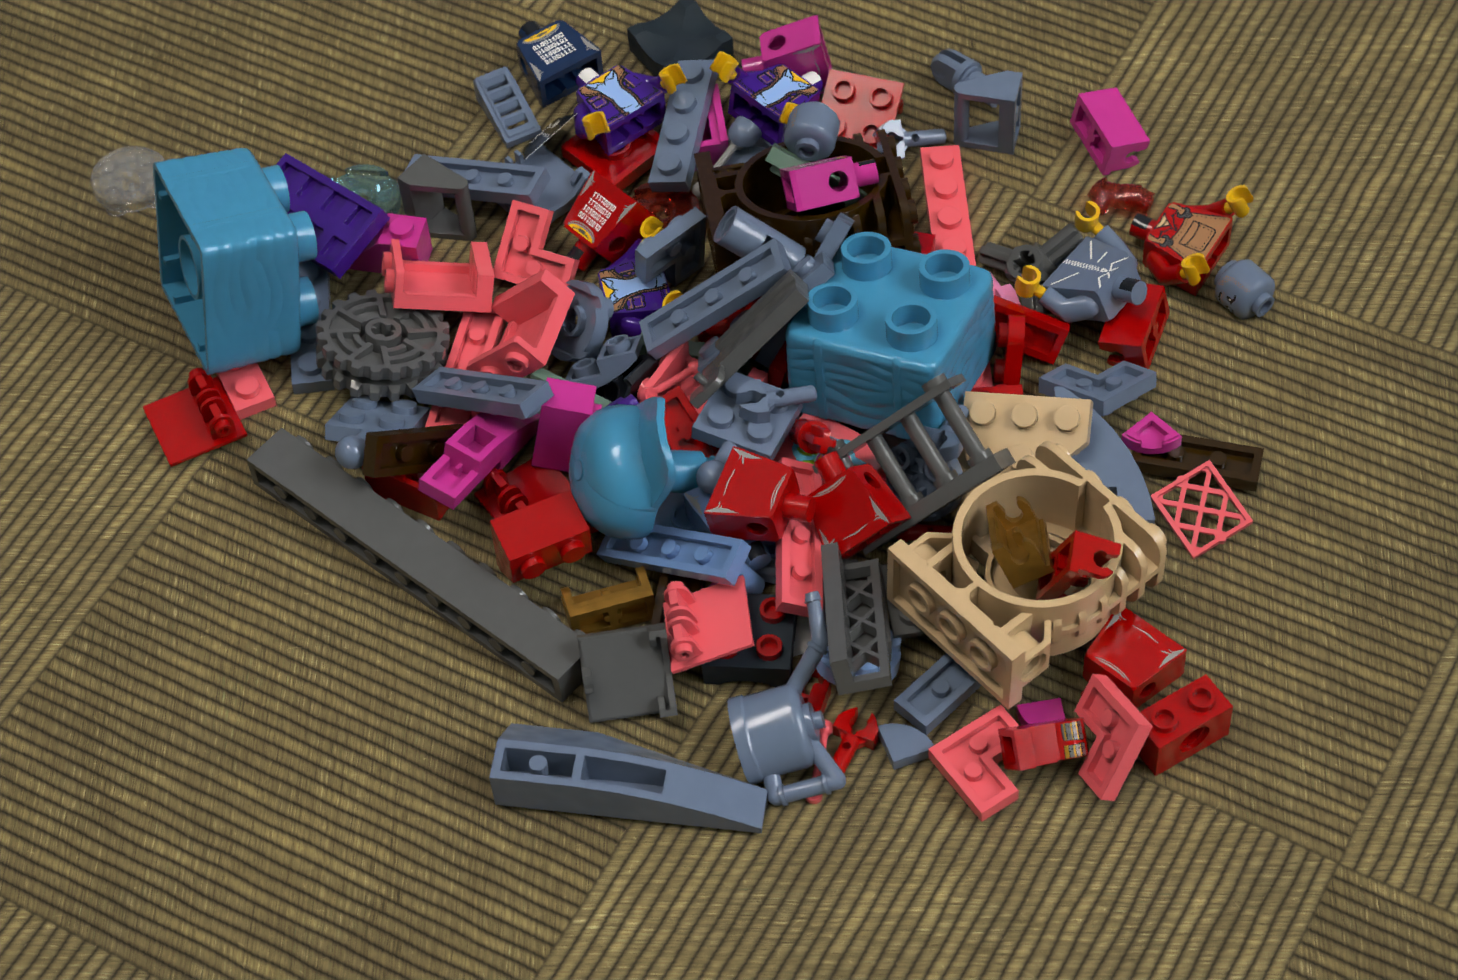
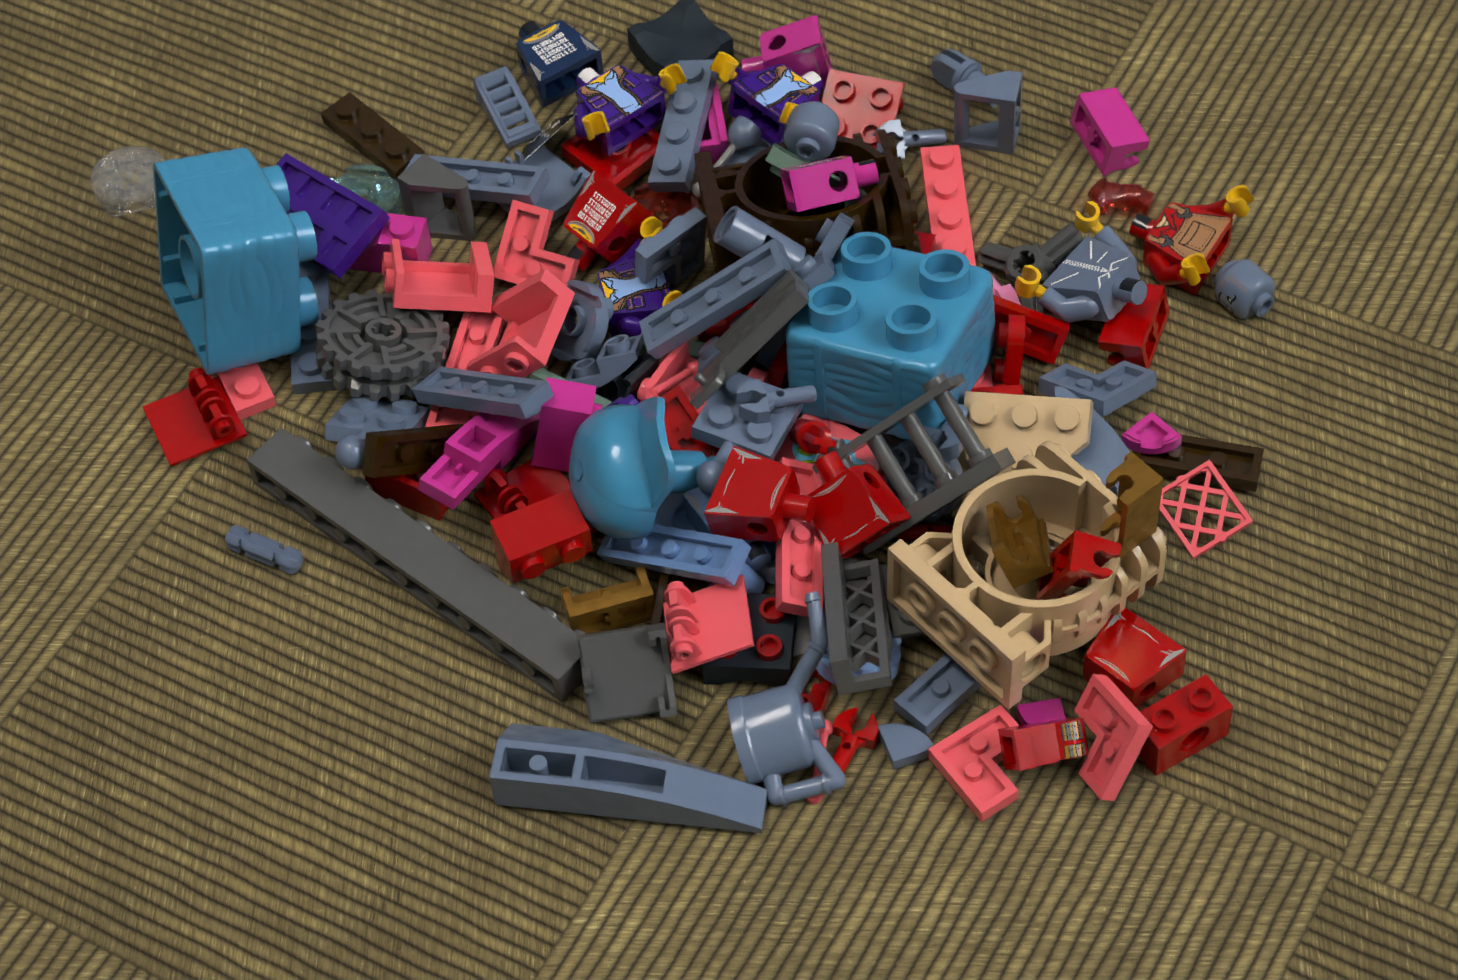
none -> sand blue axle [224,525,304,574]
none -> dark brown plate [321,92,425,182]
none -> pearl gold hinge [1100,451,1164,558]

